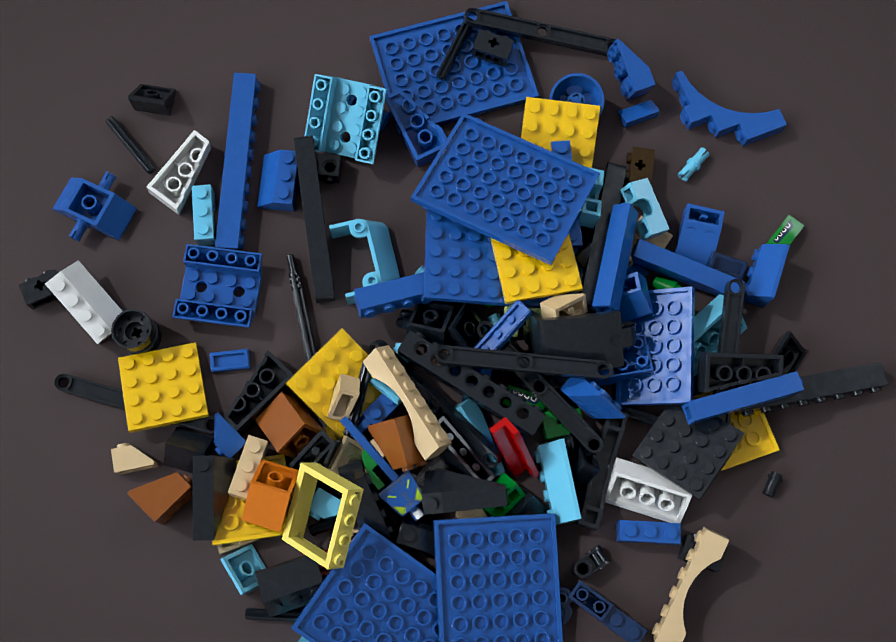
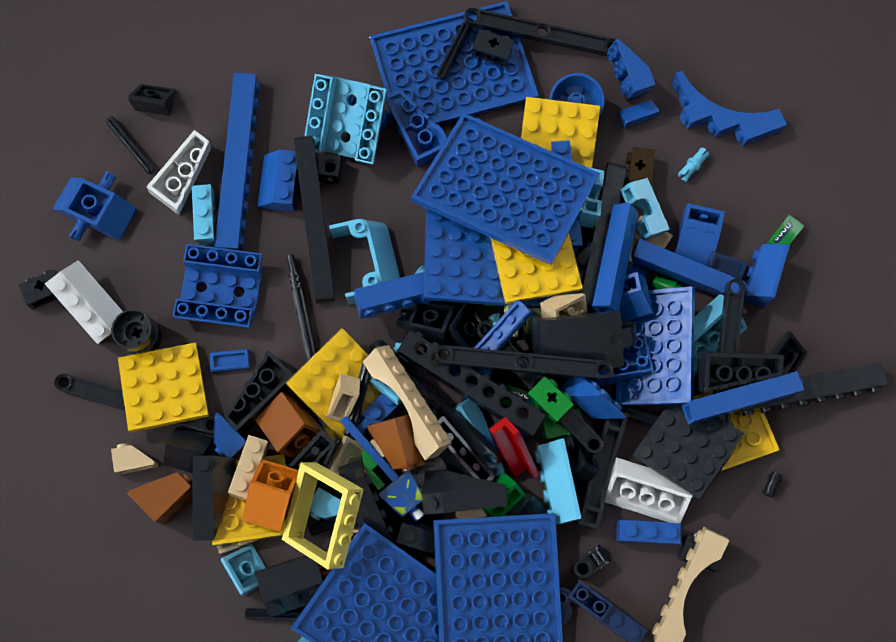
none -> green brick [527,377,574,424]

